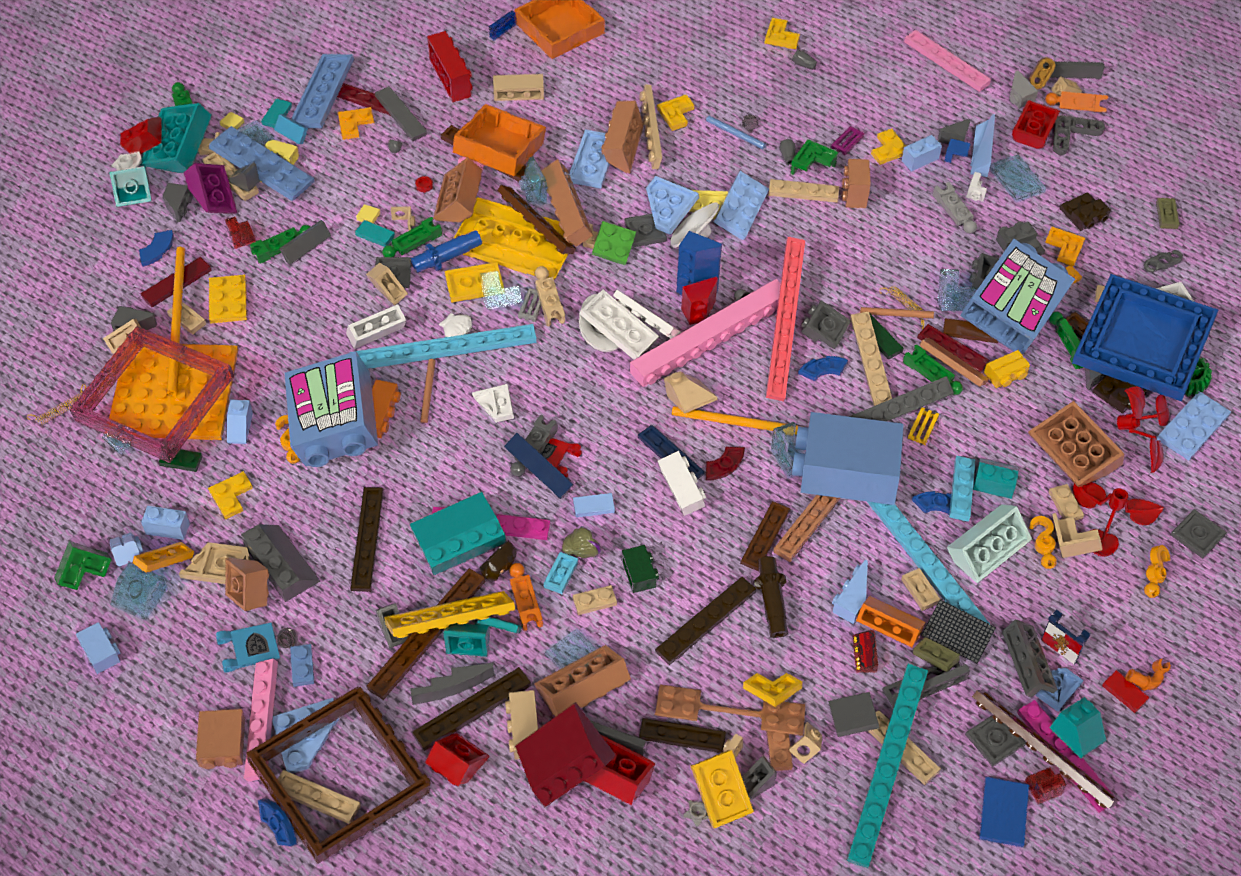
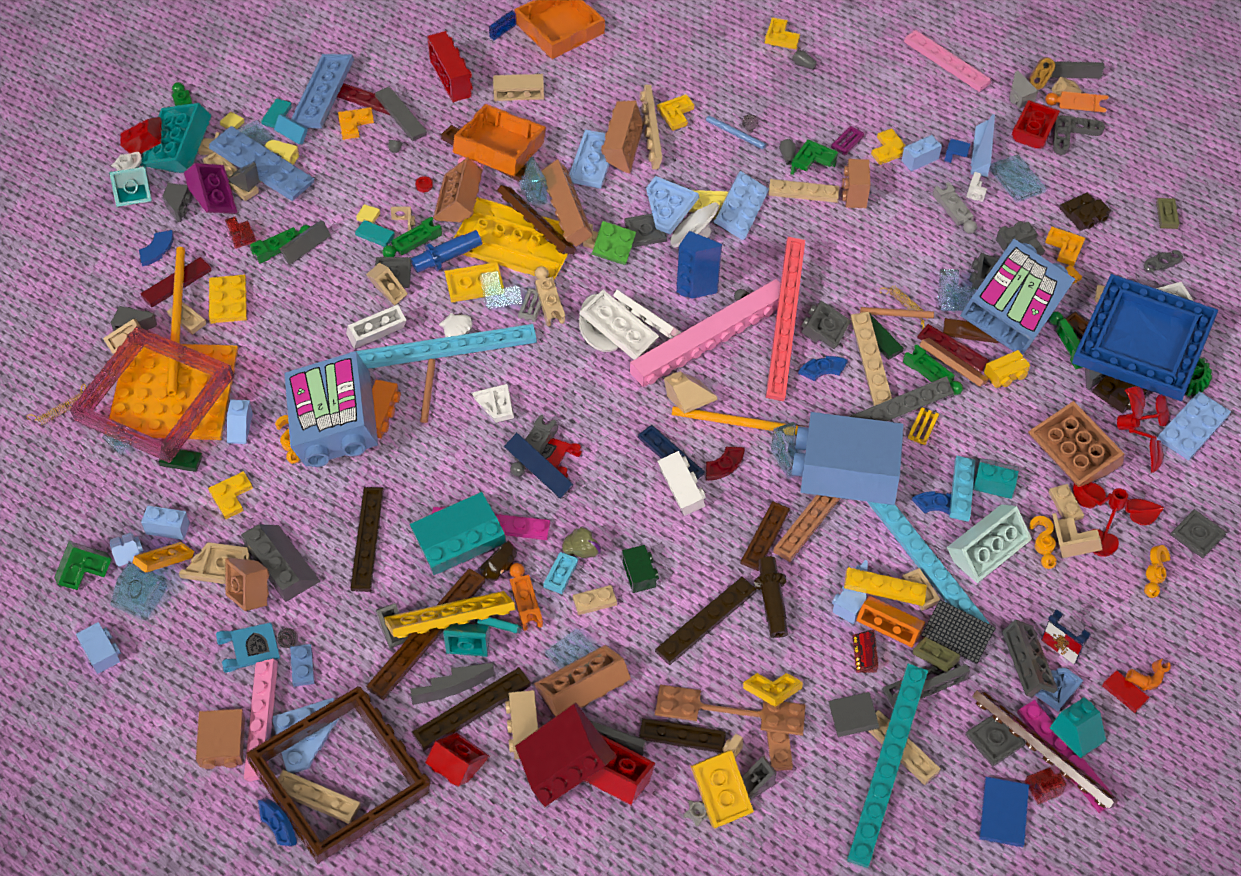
light blue tile [573,493,615,518] -> none
red slope [681,277,718,325] -> none
tan bracket [789,722,822,763] -> none
dark grey slope [938,119,970,145] -> none
none -> yellow plate [844,567,927,606]

